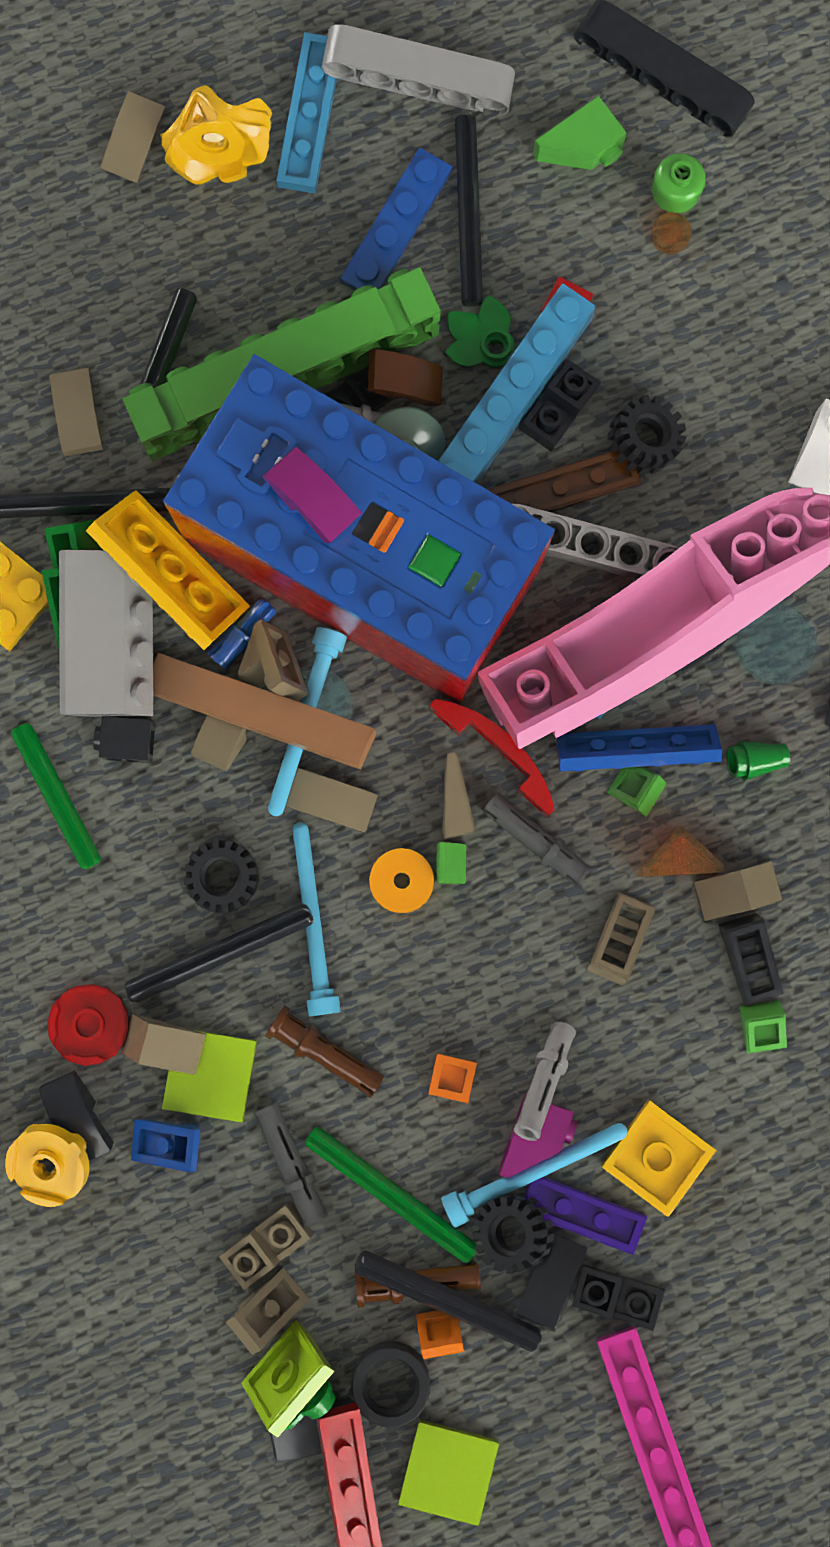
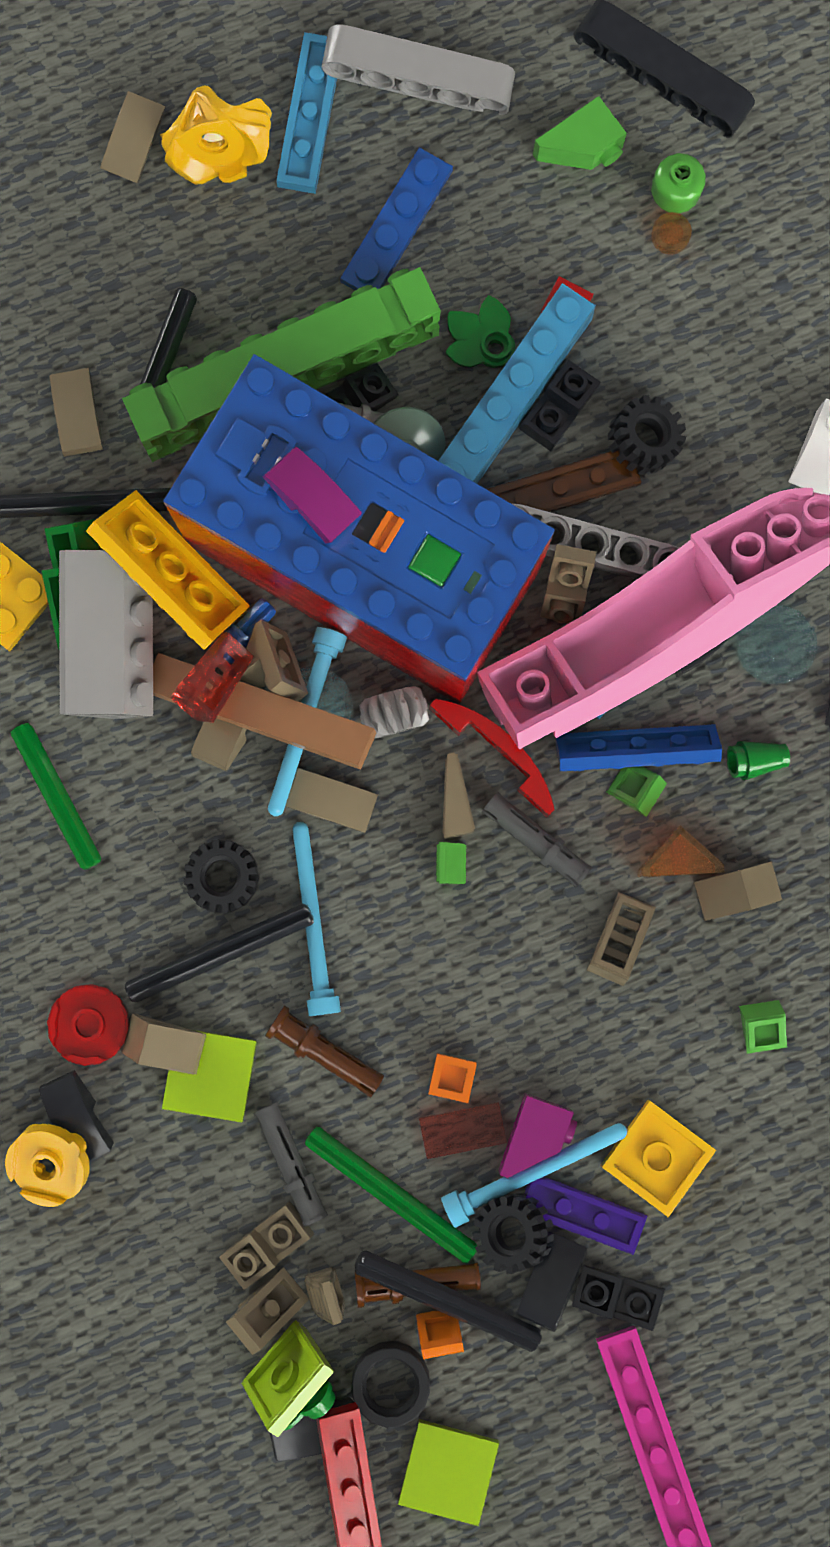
black brick [93,716,156,764] -> none
blue slope [131,1119,200,1172] -> none
reddish brown slope [367,349,442,406] -> none
light orange piece [369,848,434,913] -> none
black axle [455,114,483,307] -> none
light grey pin [514,1022,576,1141] -> none
black slope [718,913,784,1006] -> none
none -> clear red slope [171,632,254,723]
none -> dark tan slope [304,1267,345,1325]
none -> light grey gear [359,686,429,739]
none -> clear red tile [419,1102,507,1159]
none -> dark tan slope [540,544,596,623]

